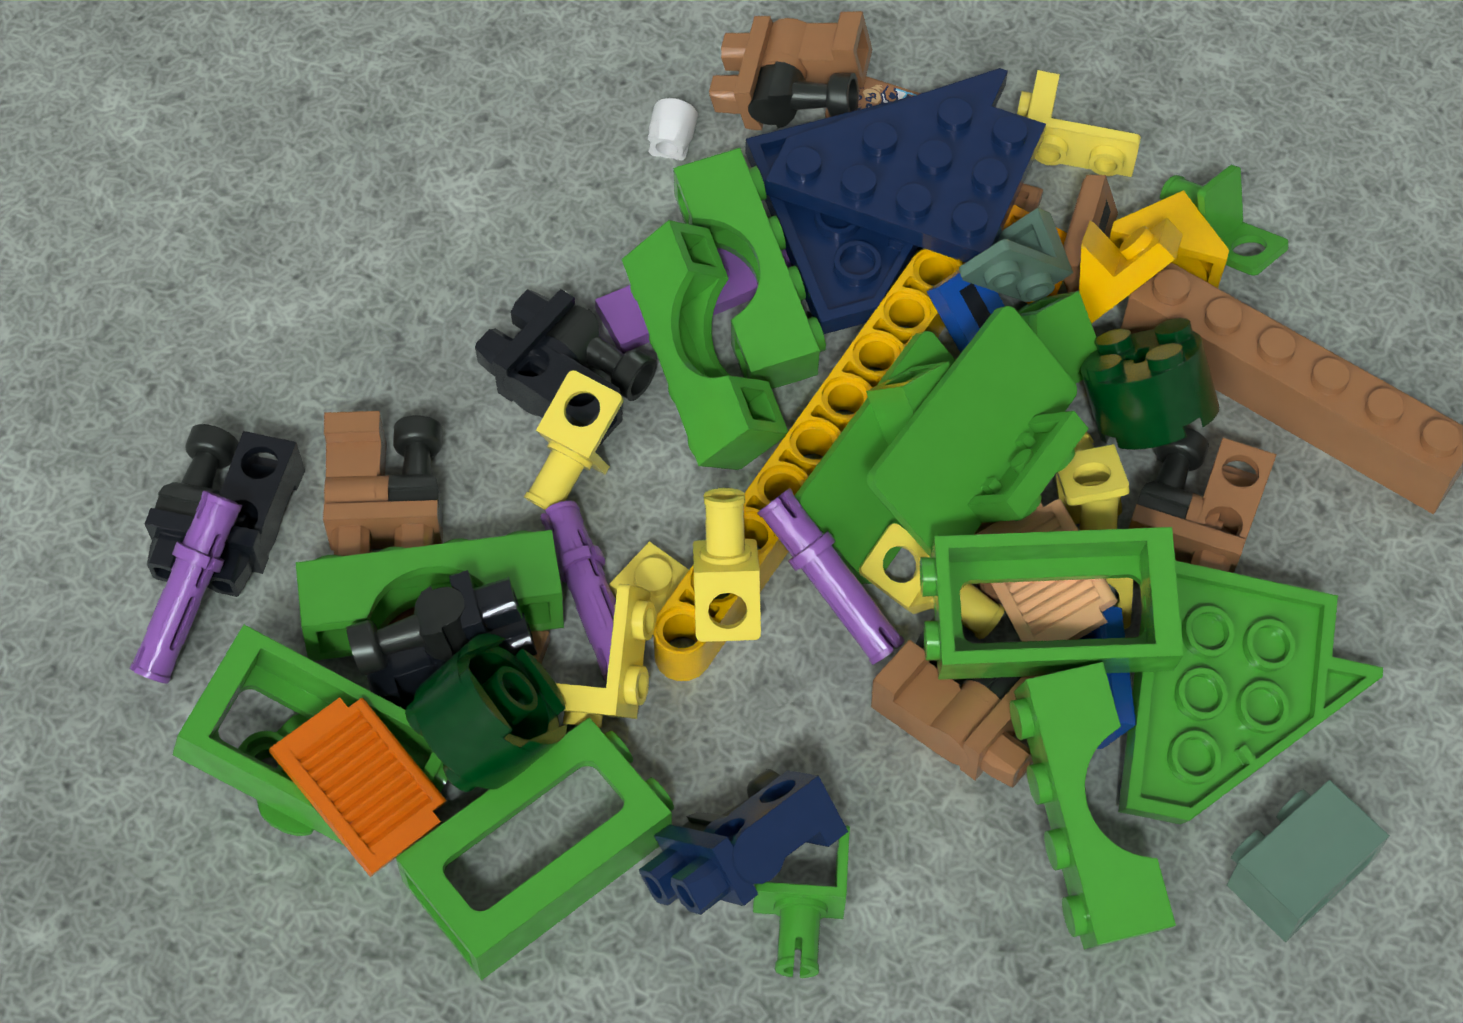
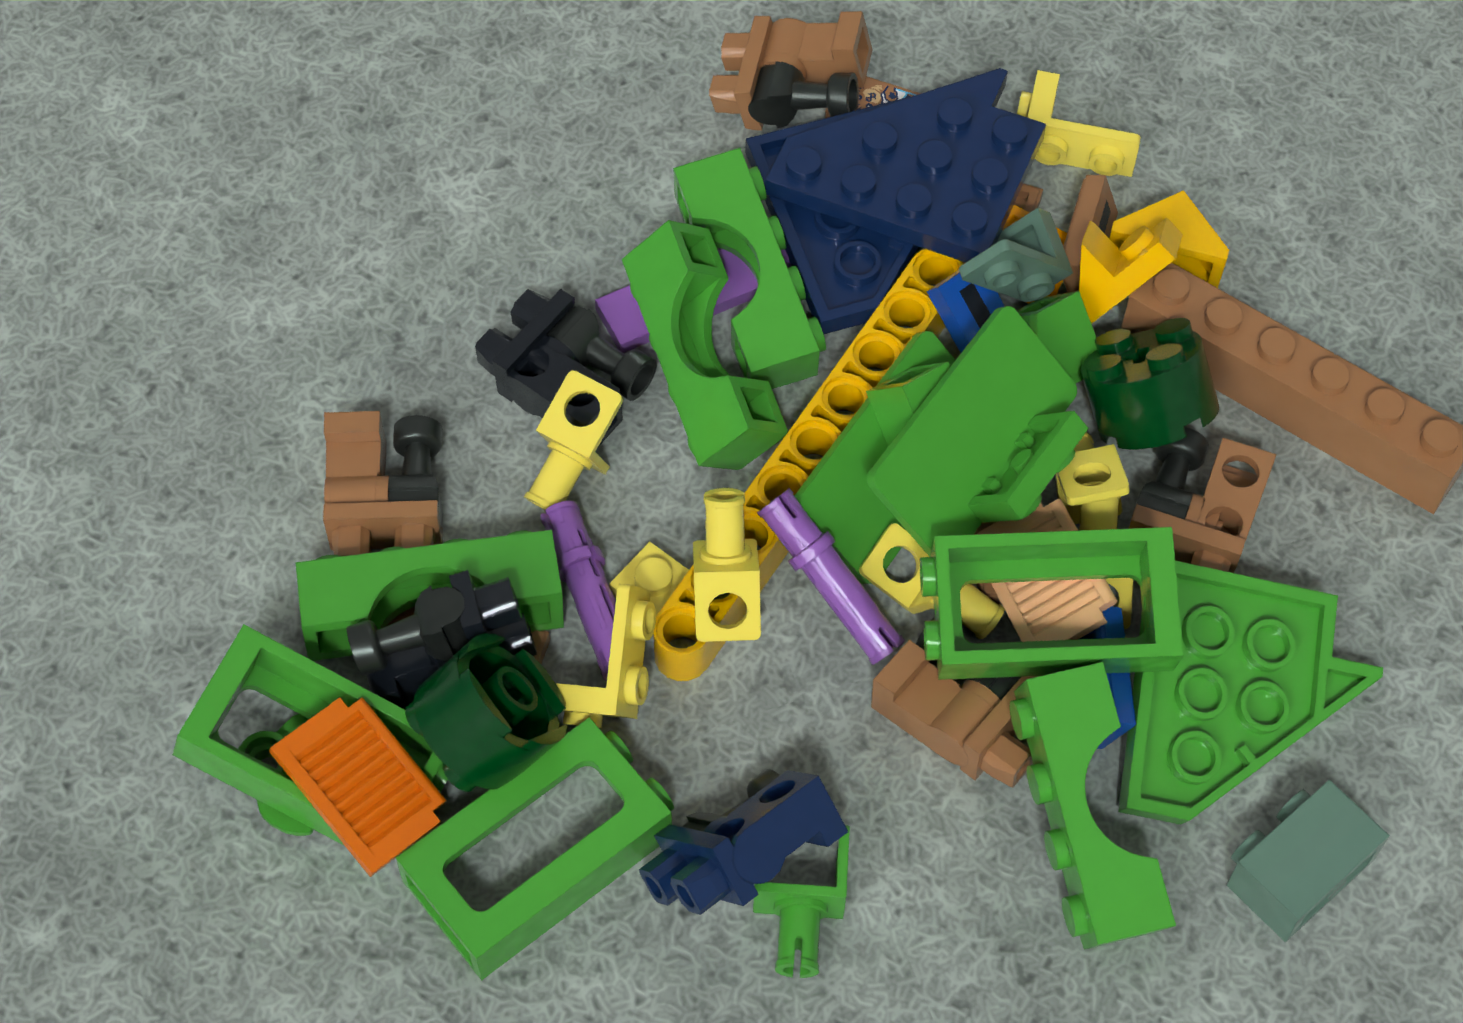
medium lavender pin [129,490,242,684] -> none
black hips [144,424,305,597] -> none
white hose [648,98,698,161] -> none
bright green bracket [1160,164,1289,276] -> none

